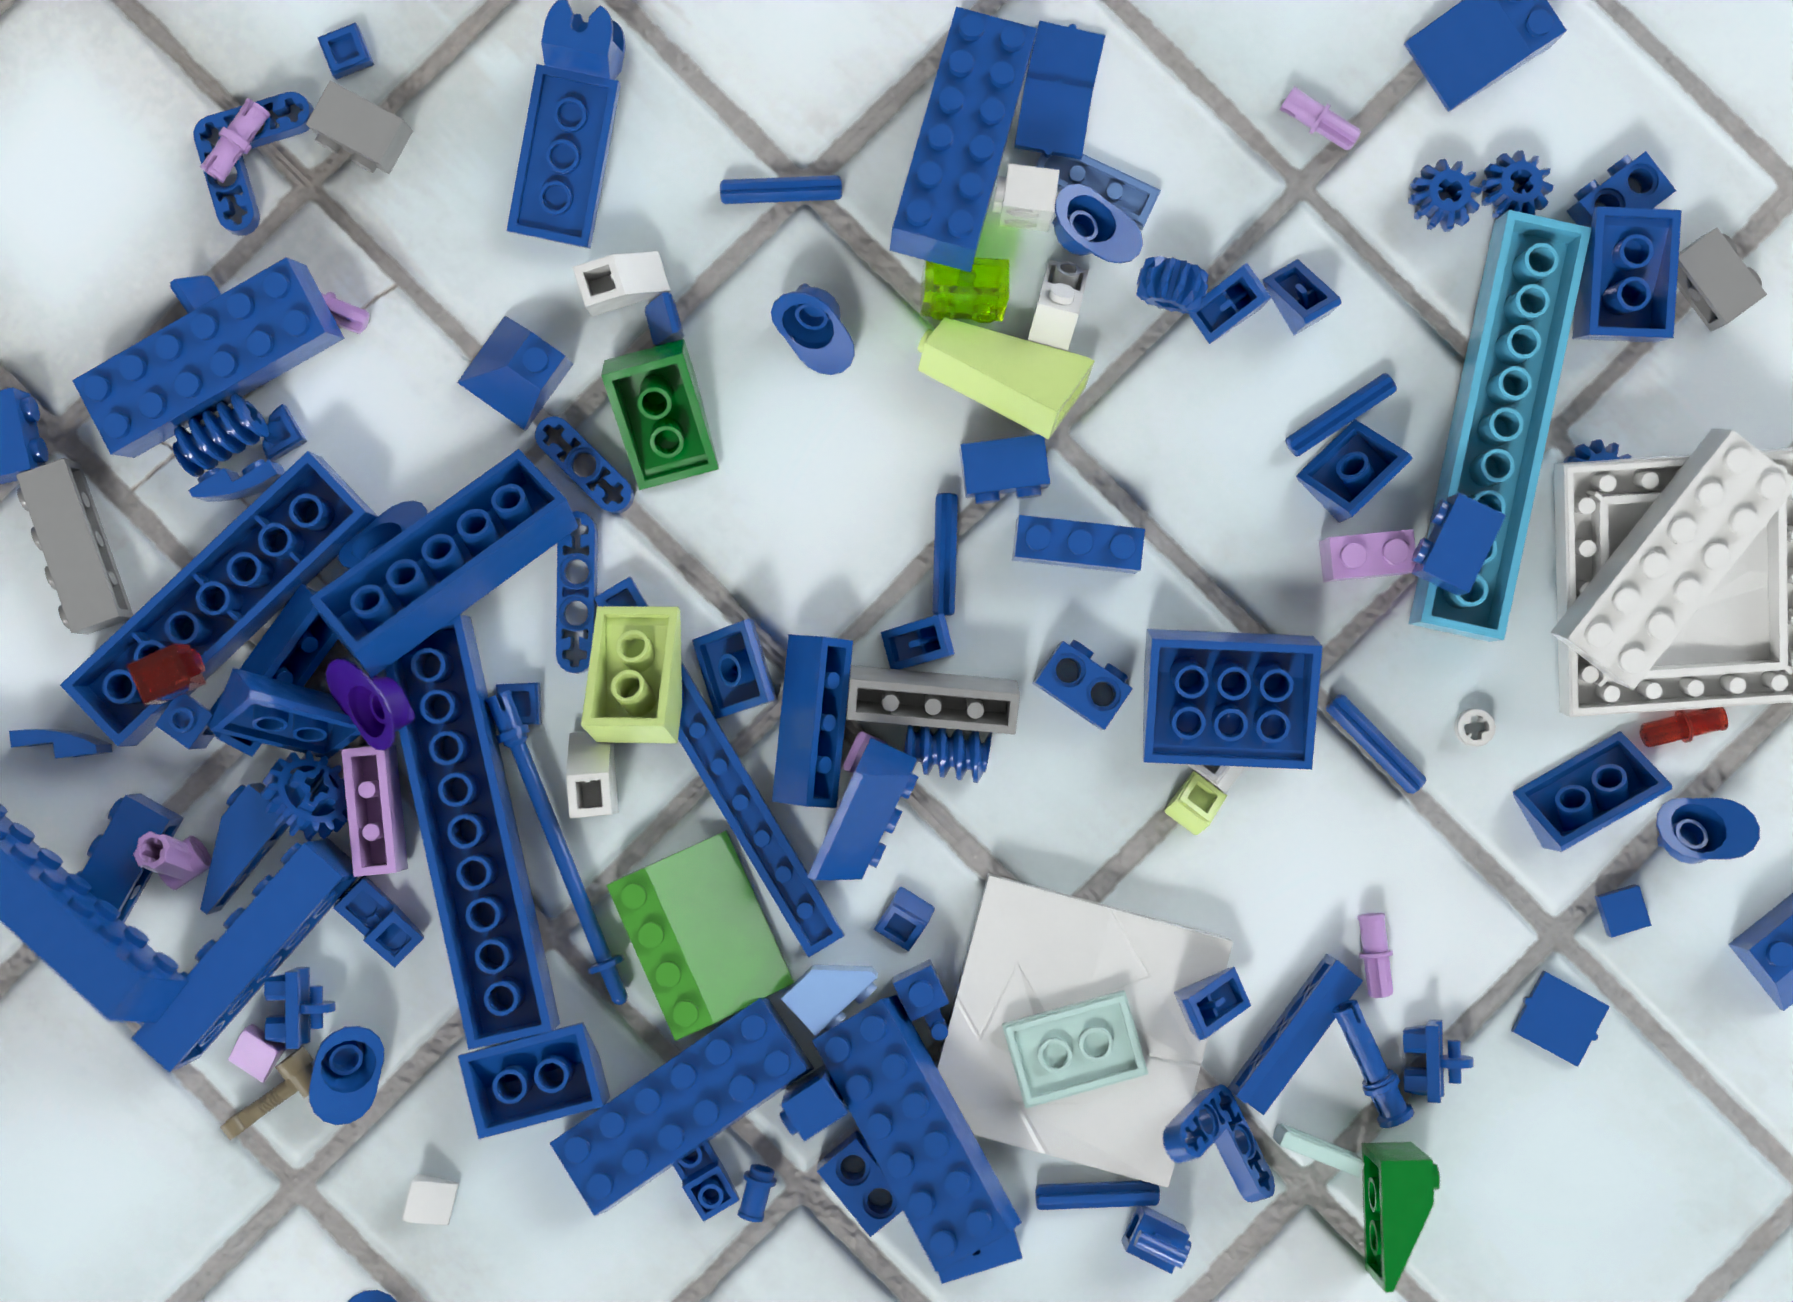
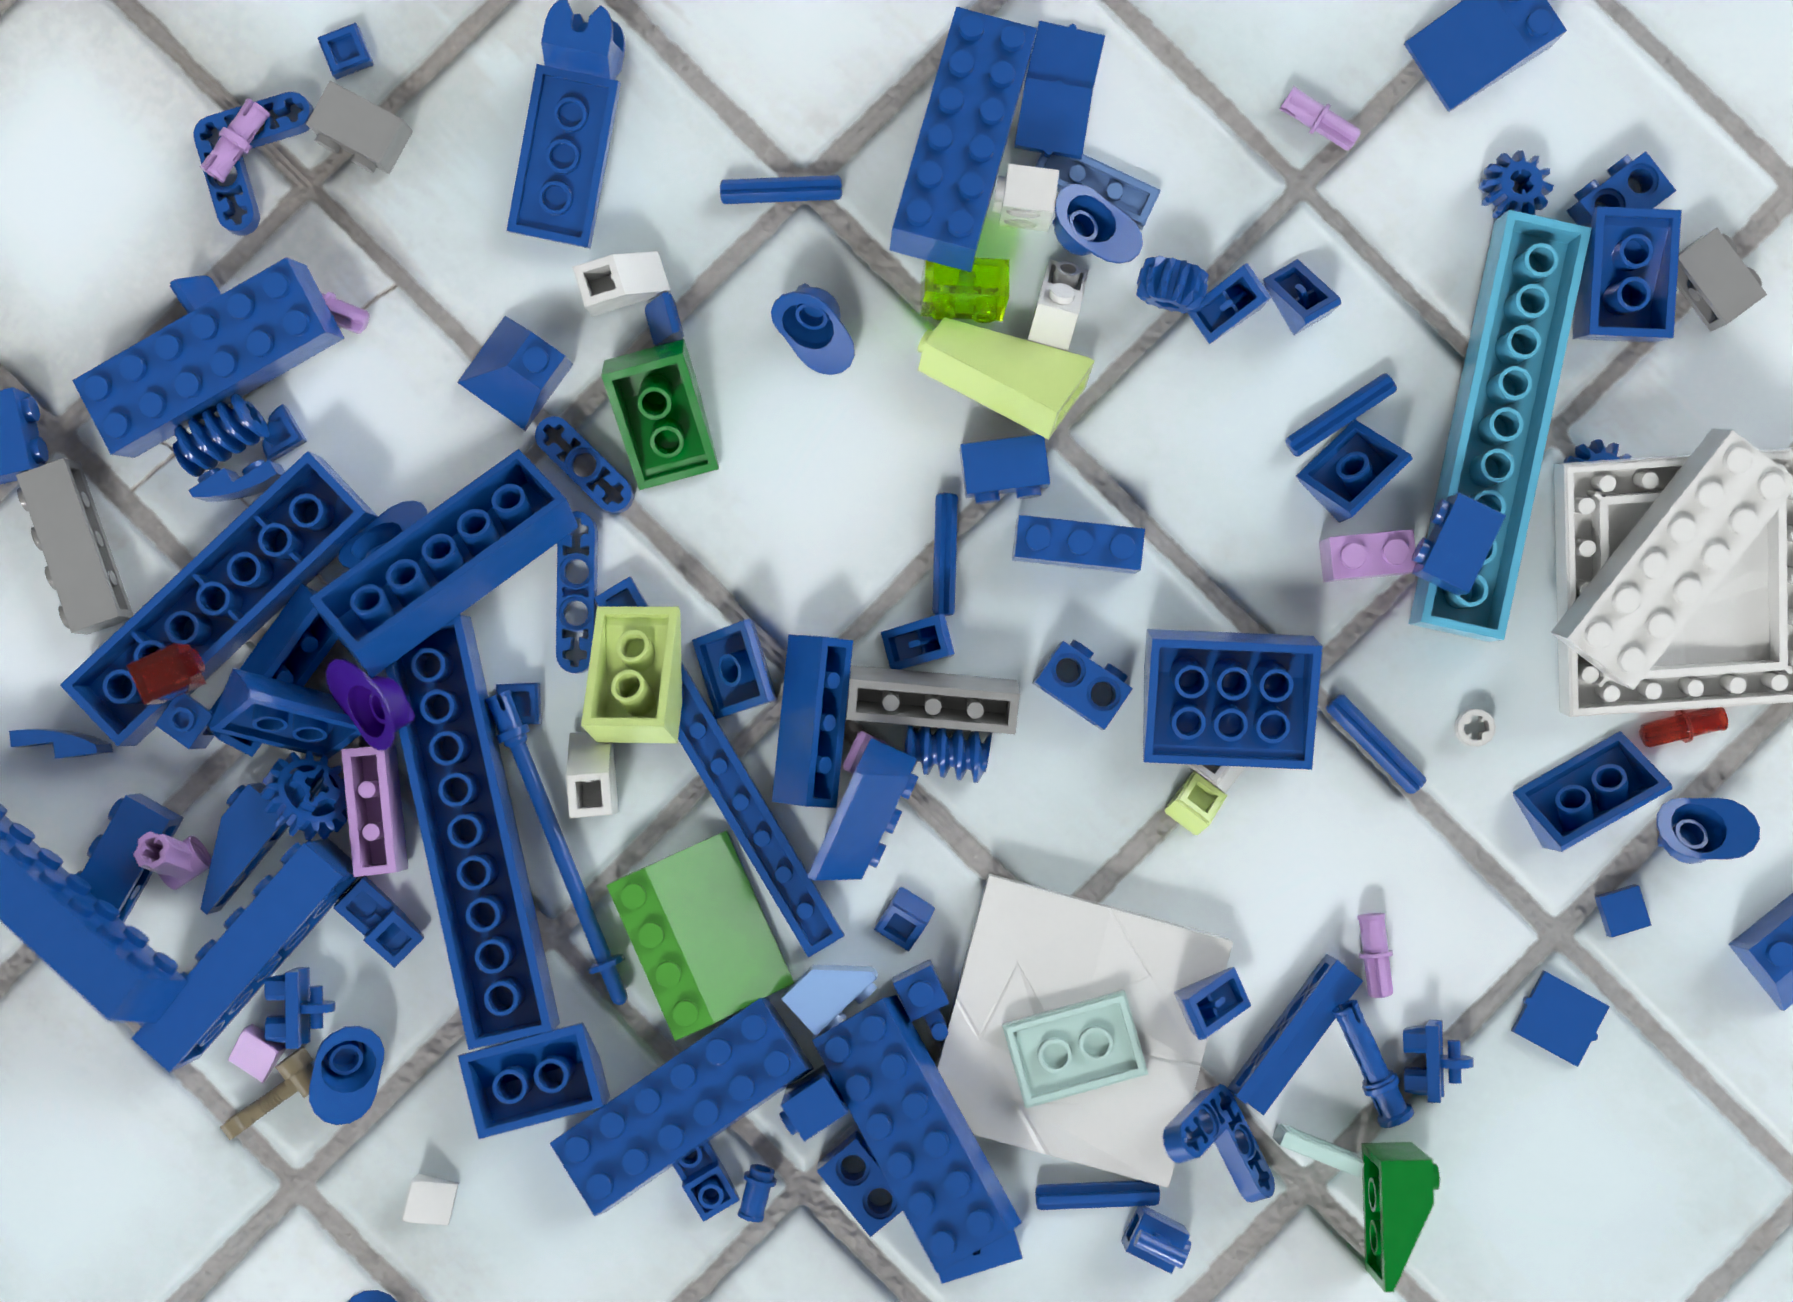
blue gear [1408,159,1482,232] -> none

